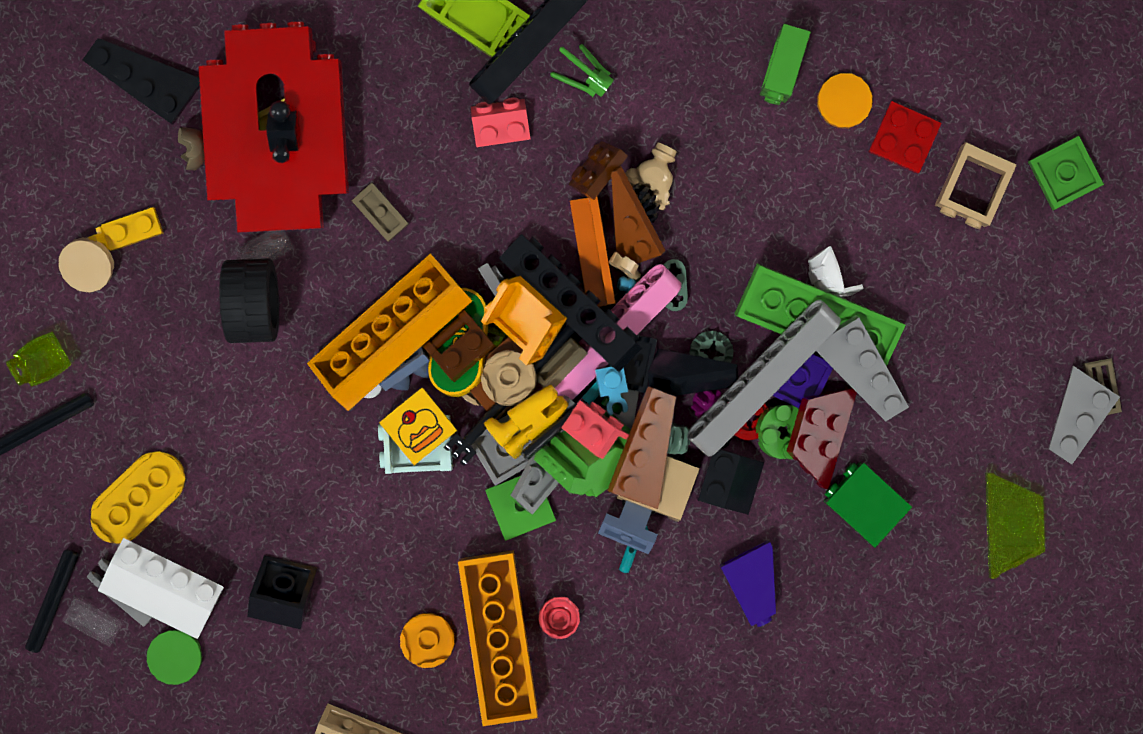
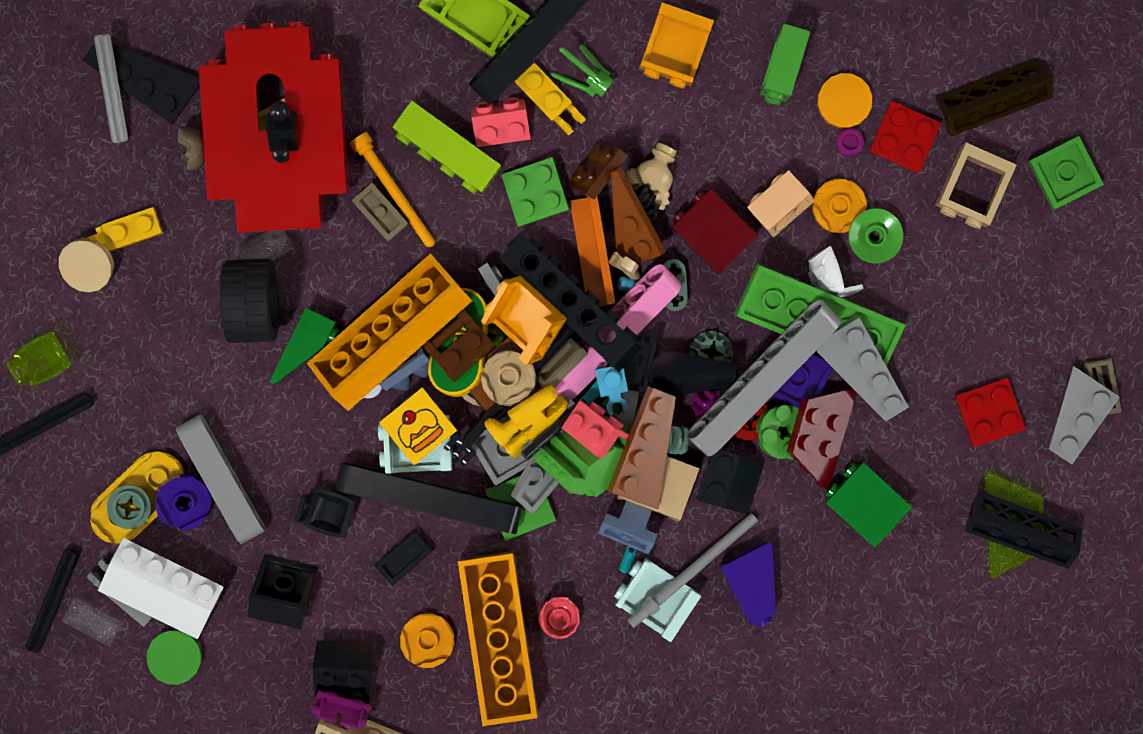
none -> light grey axle [94,33,128,143]
none -> sand green gear [107,485,152,529]
none -> dark purple plate [155,473,212,530]
none -> light grey beam [176,414,266,544]
none -> green slope [270,308,340,384]
none -> black piece [295,488,356,538]
none -> magenta hinge [311,690,372,730]
none -> black slope [313,641,372,704]
none -> black beam [335,462,523,534]
none -> light orange piece [349,132,435,247]
none -> black tile [374,530,434,586]
none -> lime brick [392,101,502,194]
none -> bright green plate [501,157,571,227]
none -> yellow hinge [515,63,586,136]
none -> light aqua panel [614,558,701,642]
none -> light grey bar [627,513,758,628]
none -> light orange panel [640,3,714,89]
none -> dark red panel [671,188,758,275]
none -> light nougat brick [747,170,814,238]
none -> light orange tile [812,179,867,233]
none -> magenta tile [836,128,864,157]
none -> bright green dish [848,209,903,264]
none -> dark brown fence [935,58,1053,137]
none -> red plate [955,378,1026,447]
none -> black fence [965,491,1083,569]

